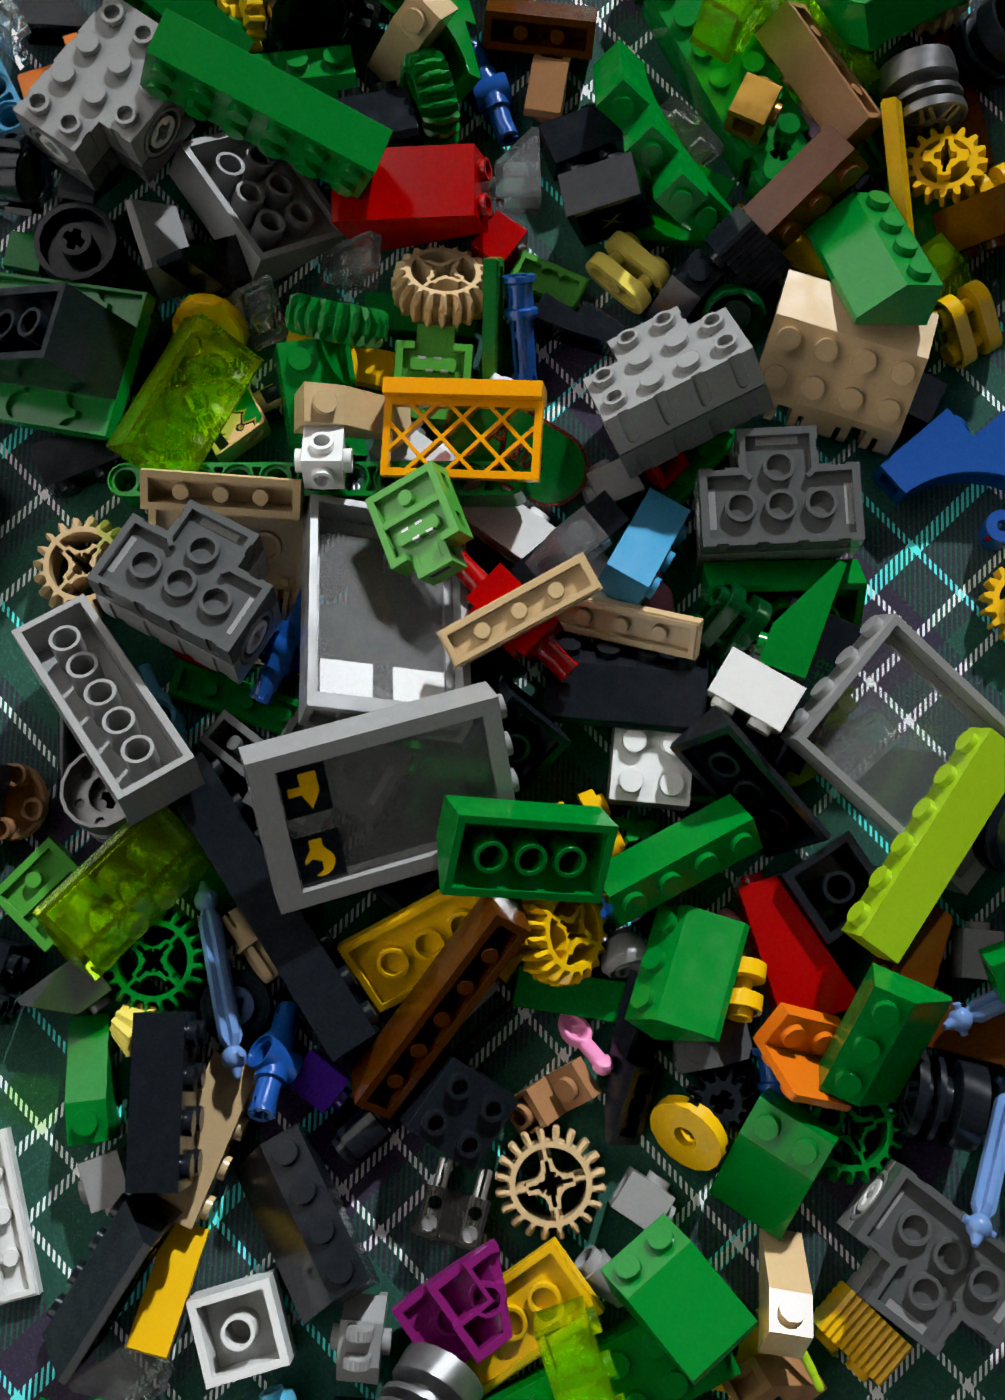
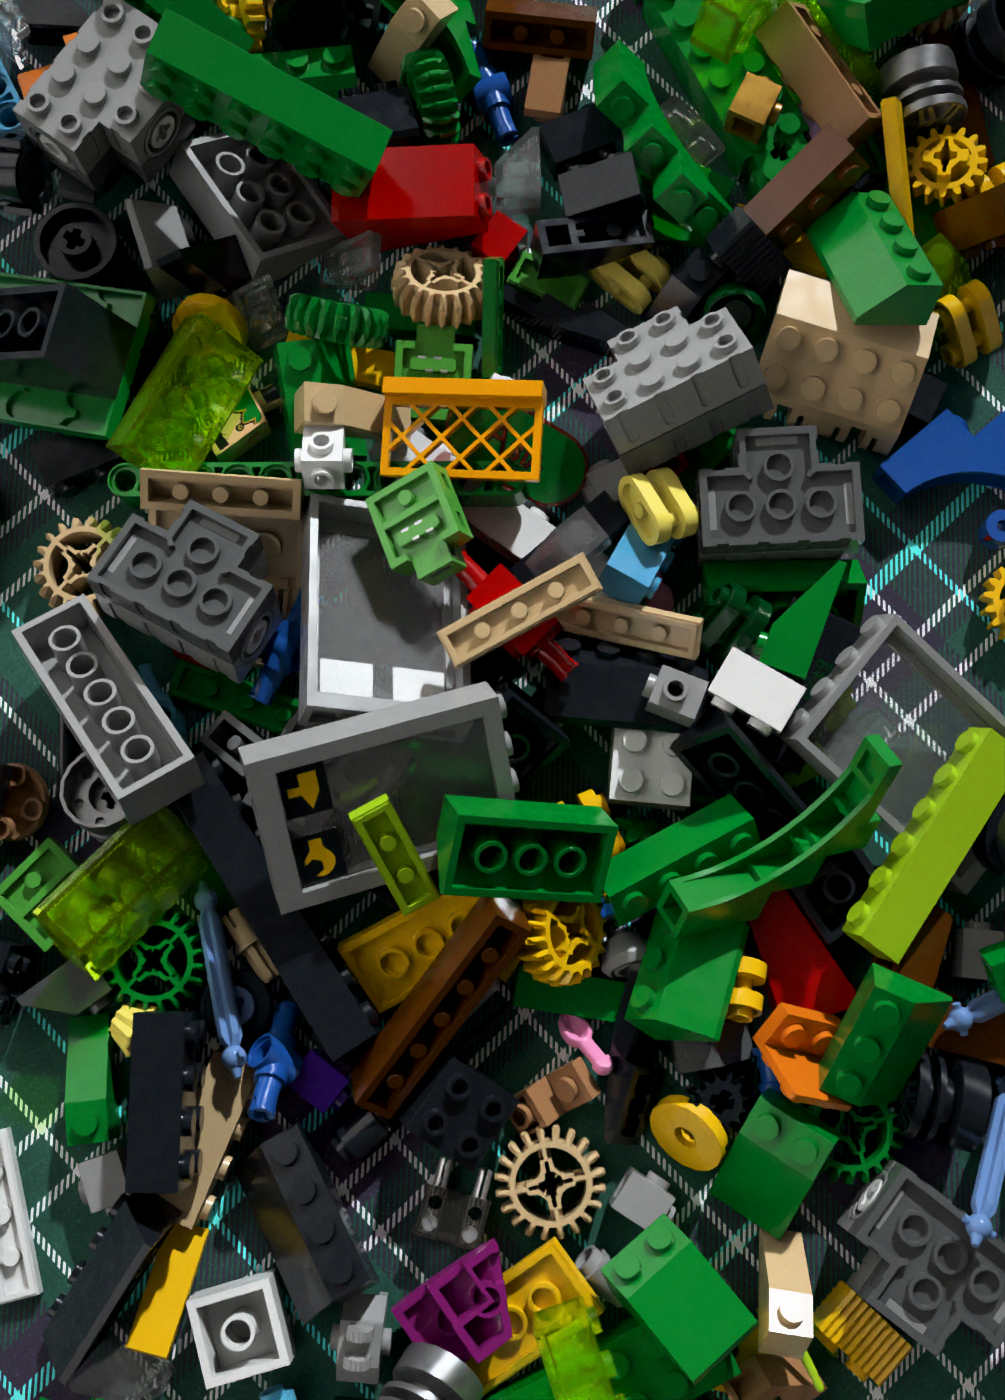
green tile [2,230,44,277] -> none
blue pin [501,273,538,380] -> none
none -> lime tile [348,793,441,916]
none -> black slope [530,209,655,280]
none -> light yellow brick [618,467,700,546]
none -> light grey brick [641,664,709,727]
none -> green arch [656,734,903,939]

